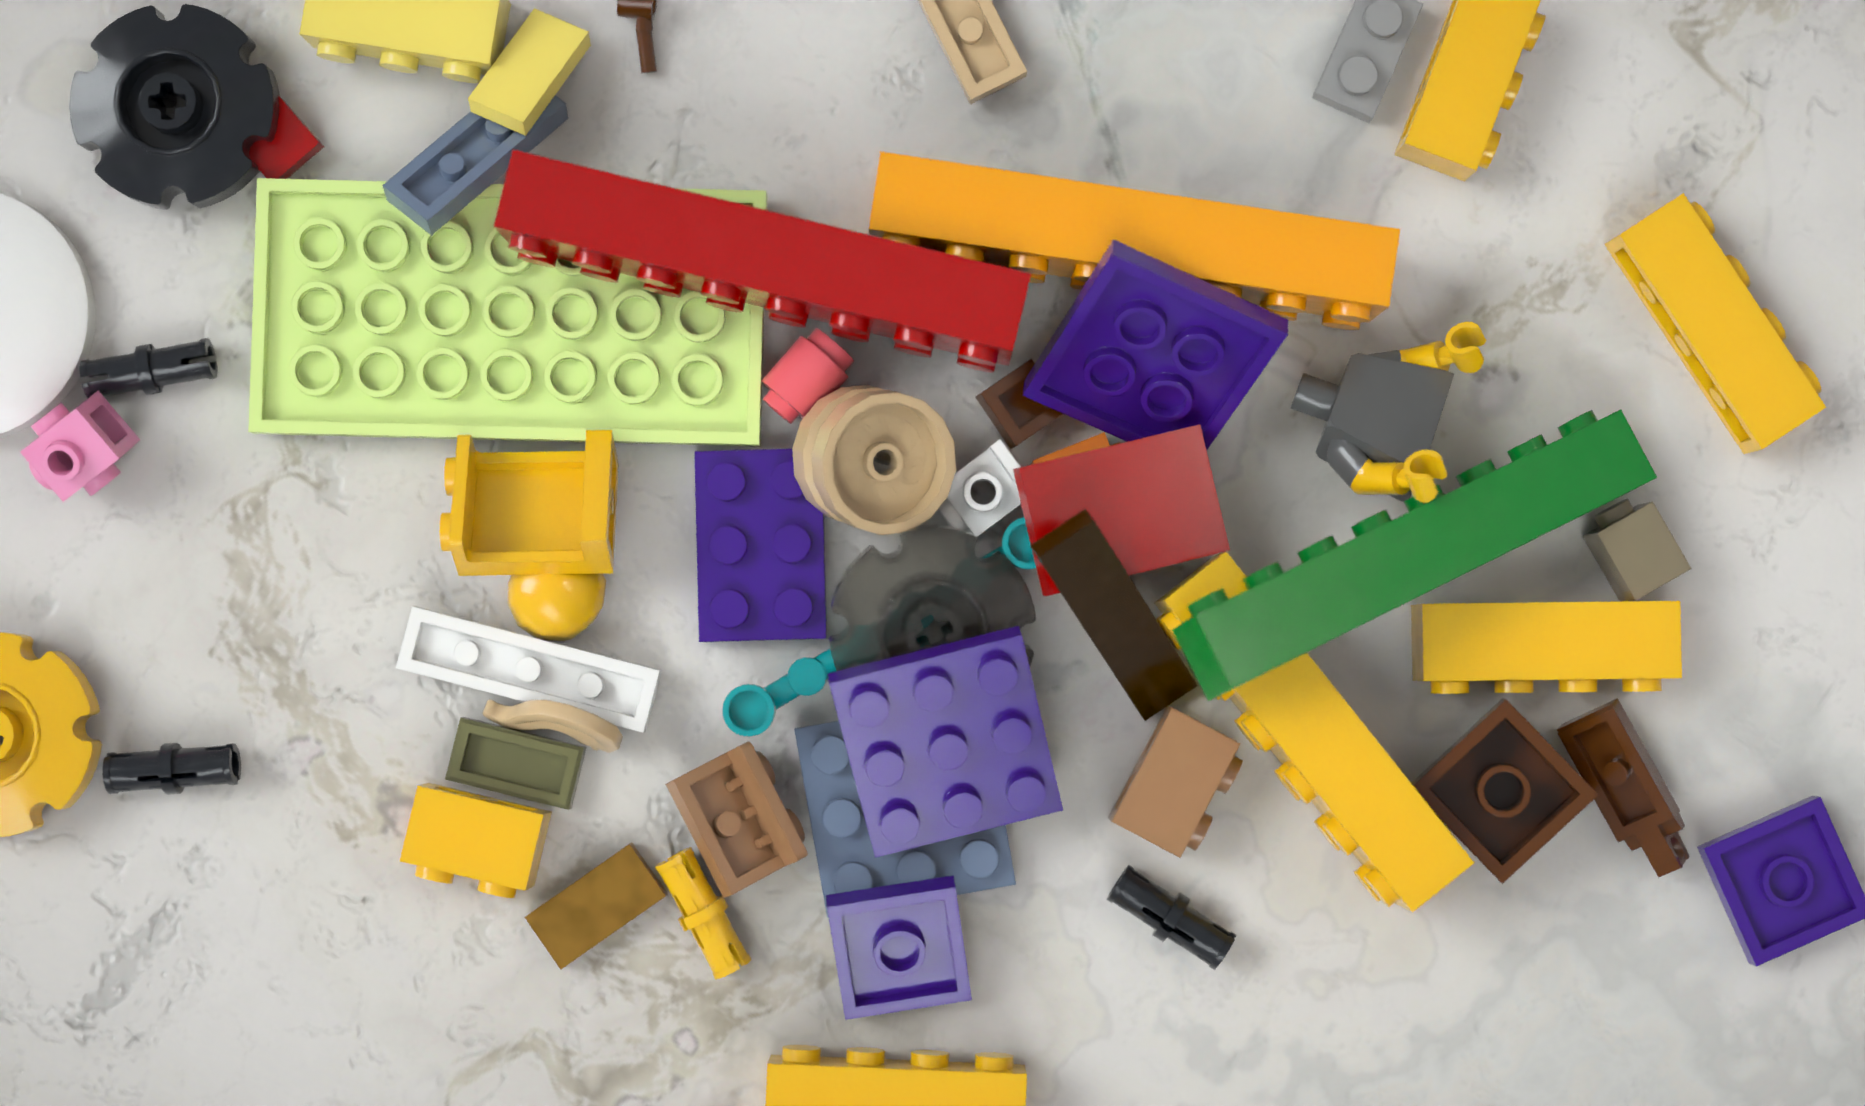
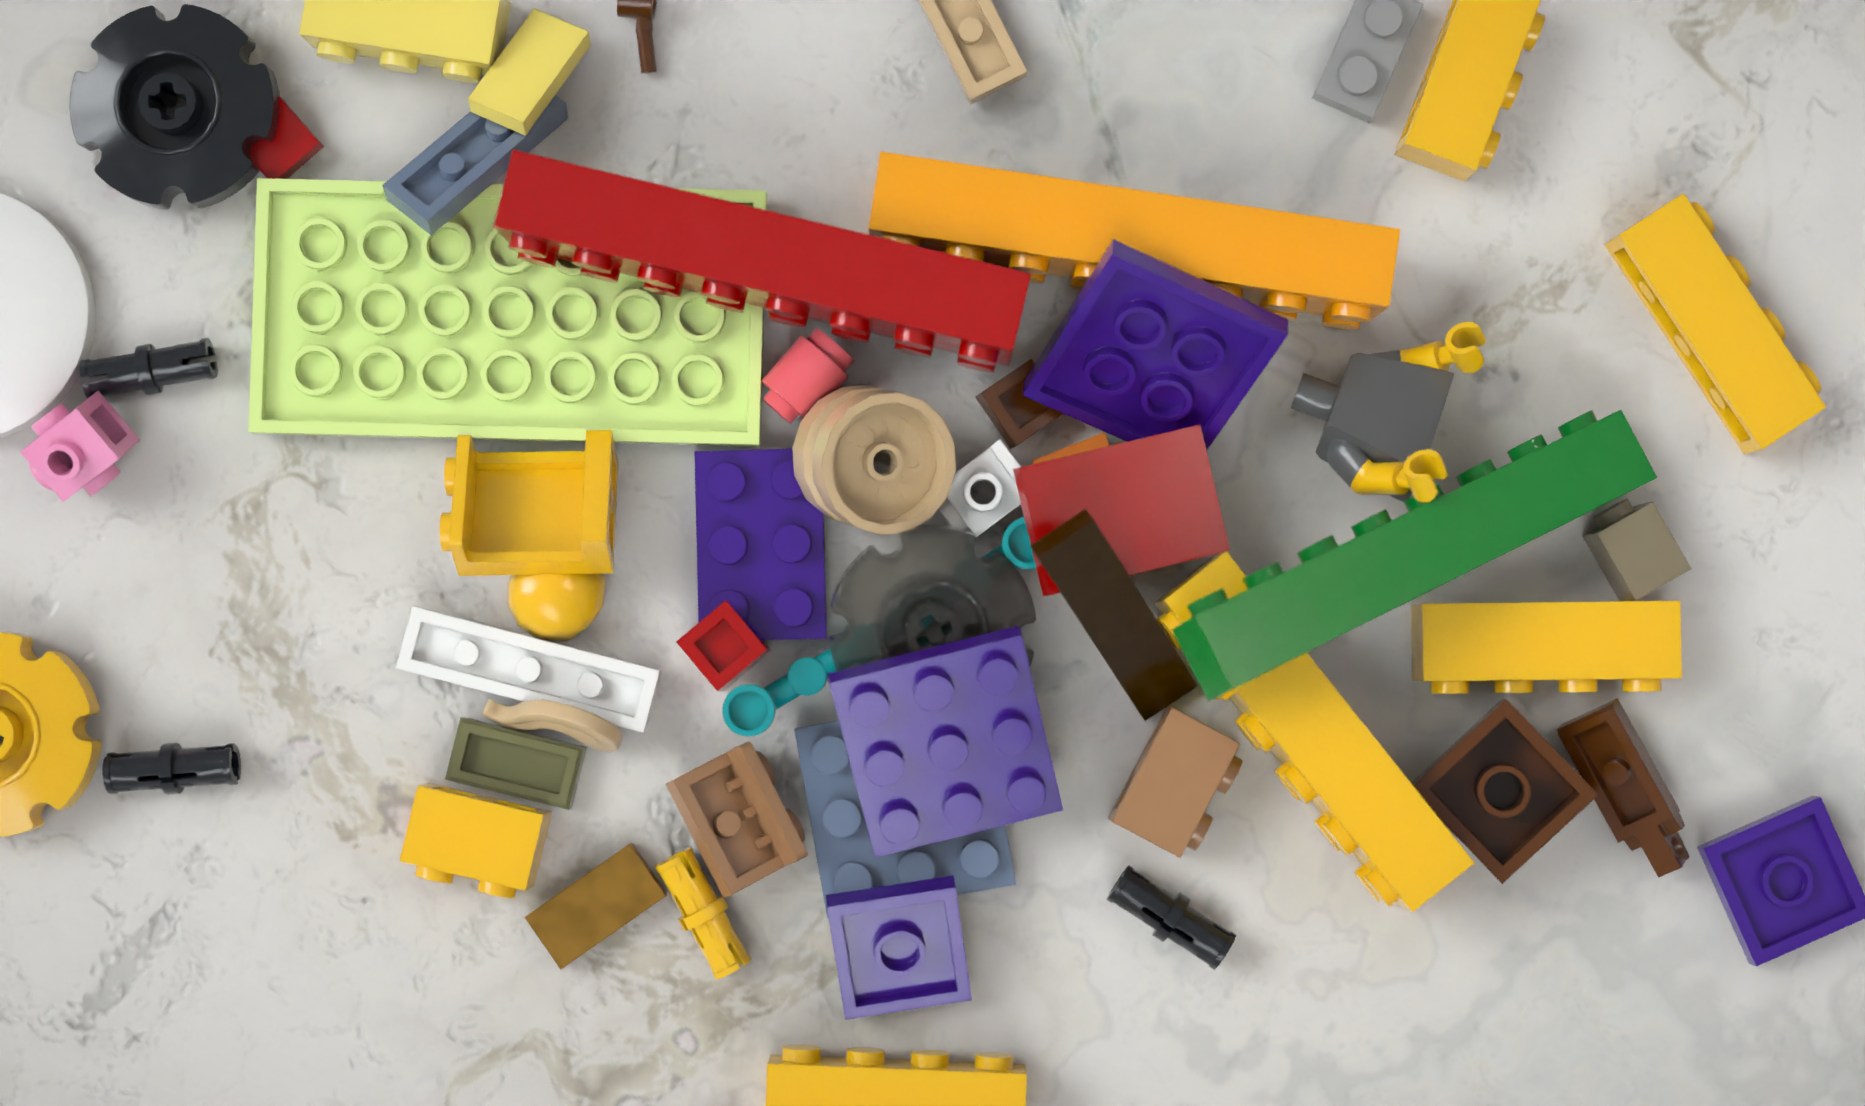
none -> red panel [676,600,772,692]

